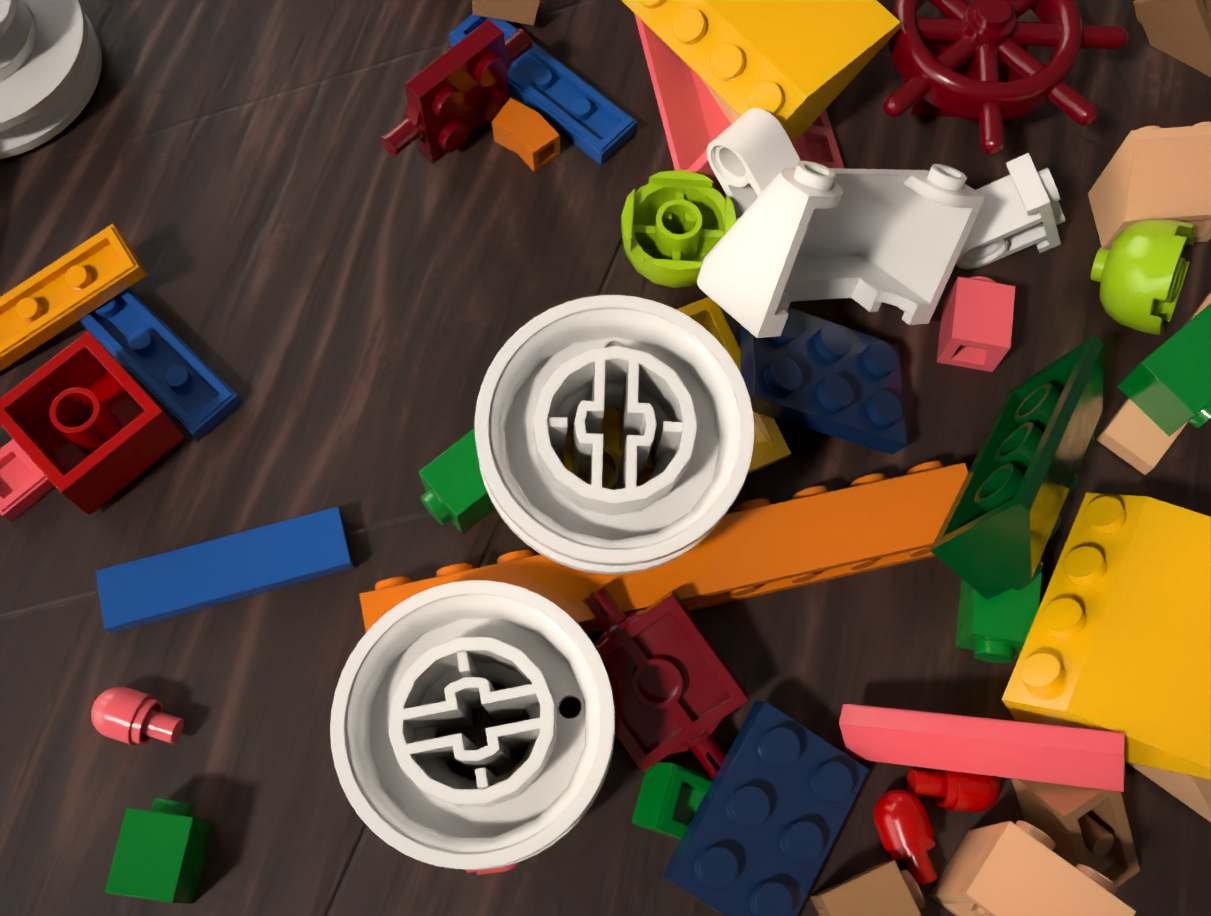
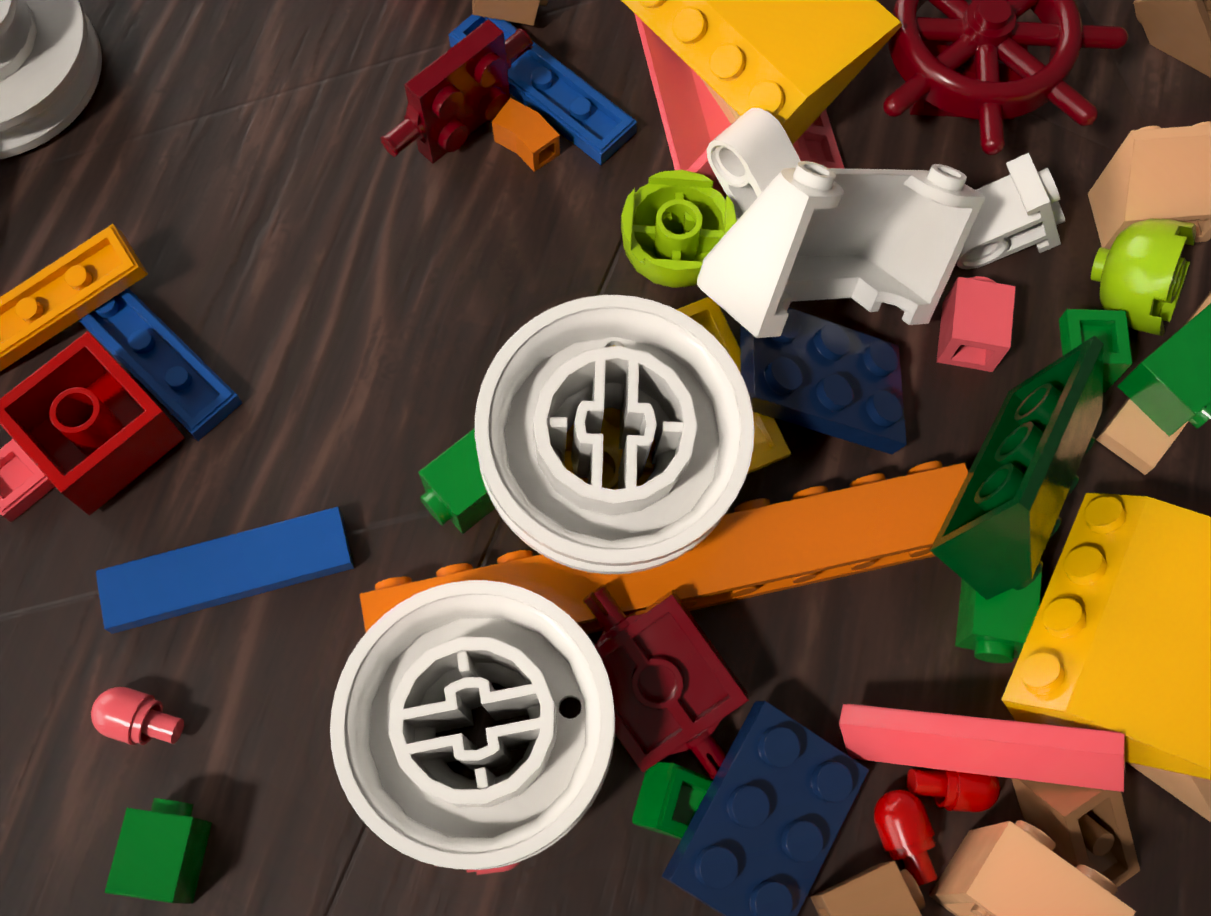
none -> green panel [1059,309,1132,393]

